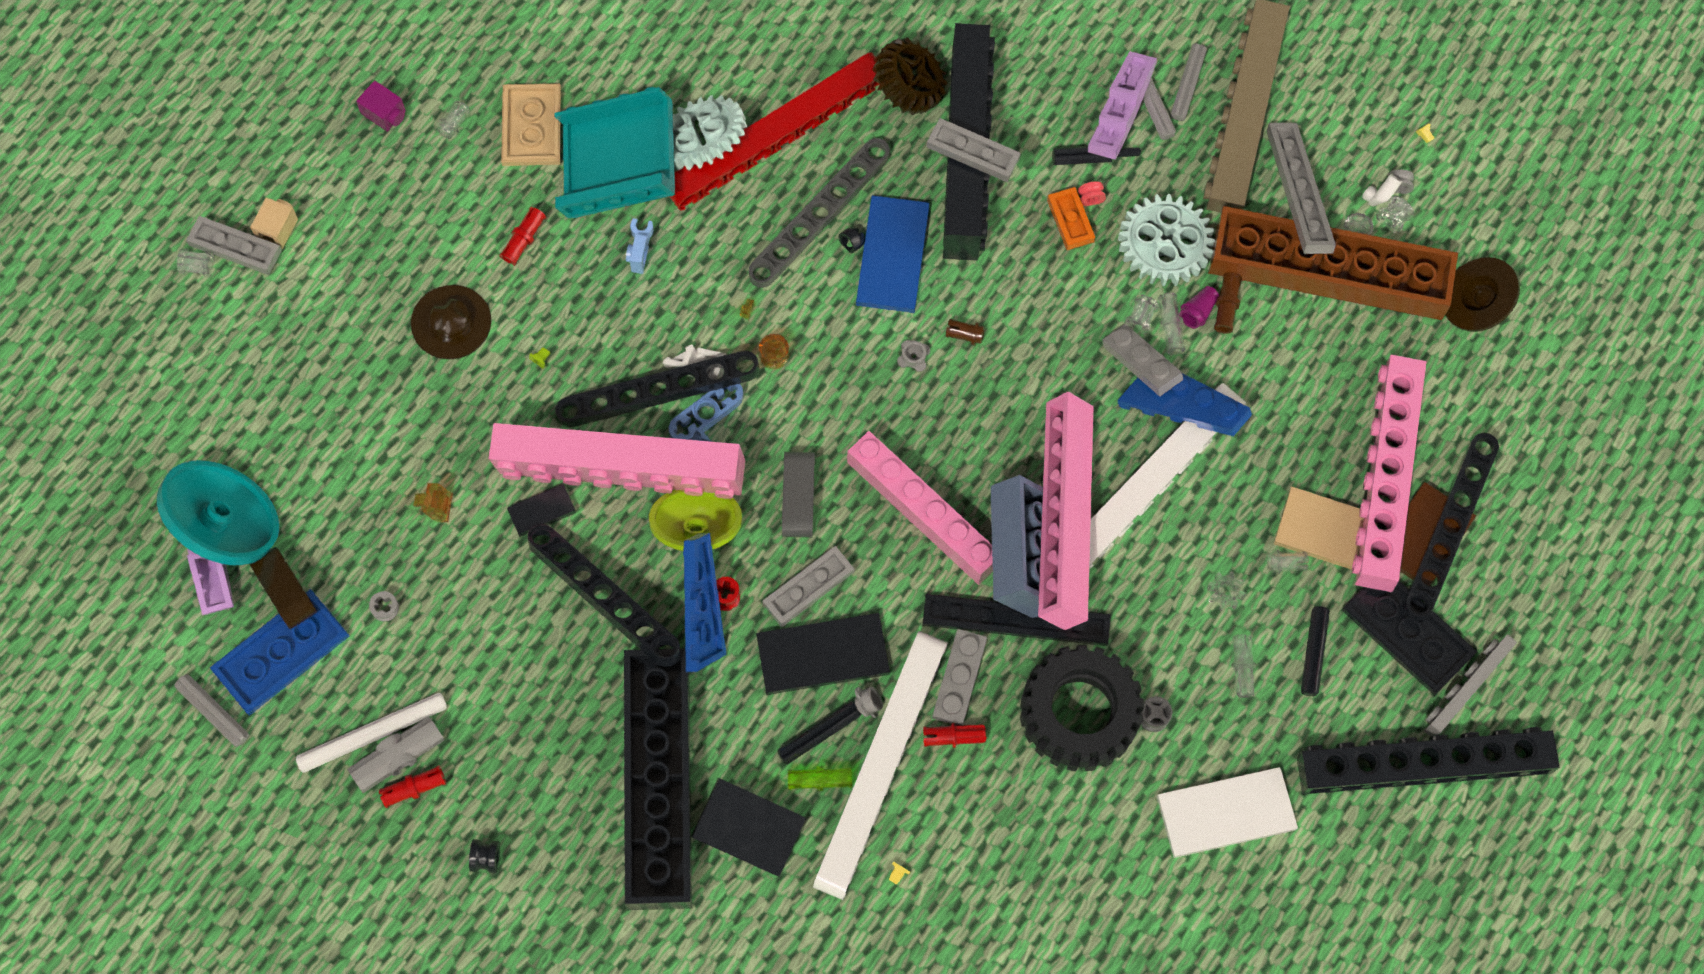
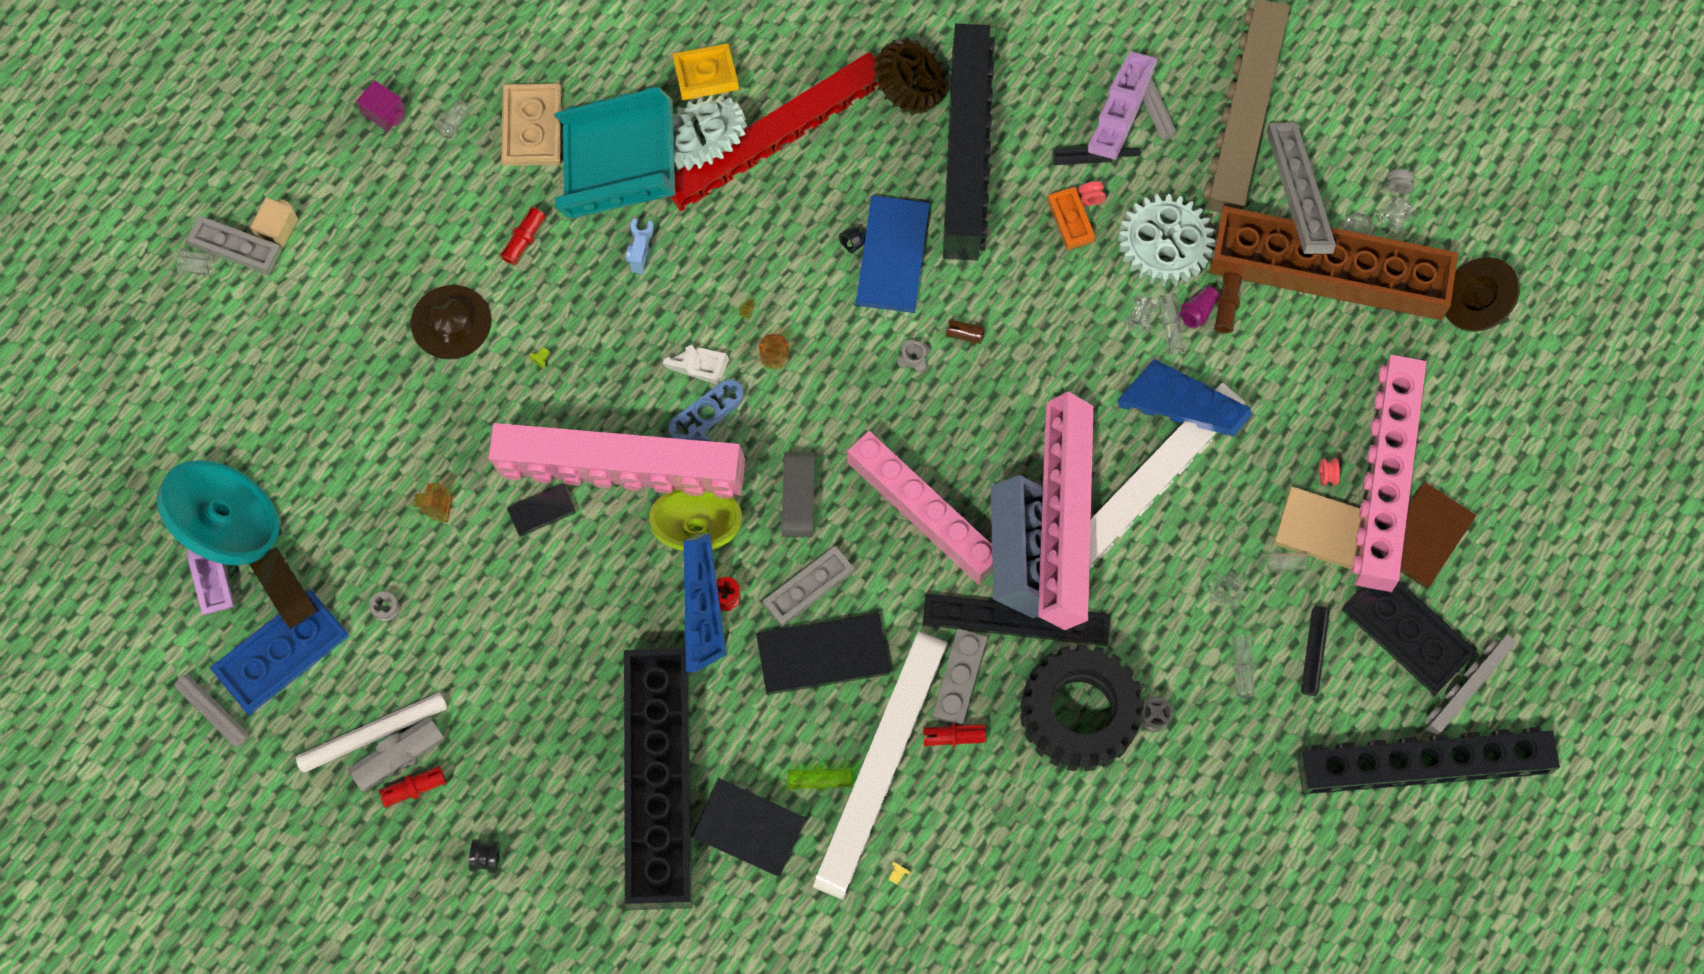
black beam [527,524,681,667] -> none
black beam [555,351,760,427] -> none
dark grey beam [749,138,890,288] -> none
black axle [778,701,861,764] -> none
light grey plate [855,687,883,718] -> none
light grey plate [927,118,1021,182] -> none
light grey plate [1102,324,1183,396] -> none
white tile [1157,767,1298,858] -> none
light grey axle [1170,43,1207,121] -> none
white arm [1362,174,1402,207] -> none
black beam [1403,433,1499,621] -> none
light yellow piece [1416,124,1434,143] -> none
none -> yellow plate [672,43,739,100]
none -> coral bush [1319,458,1340,486]

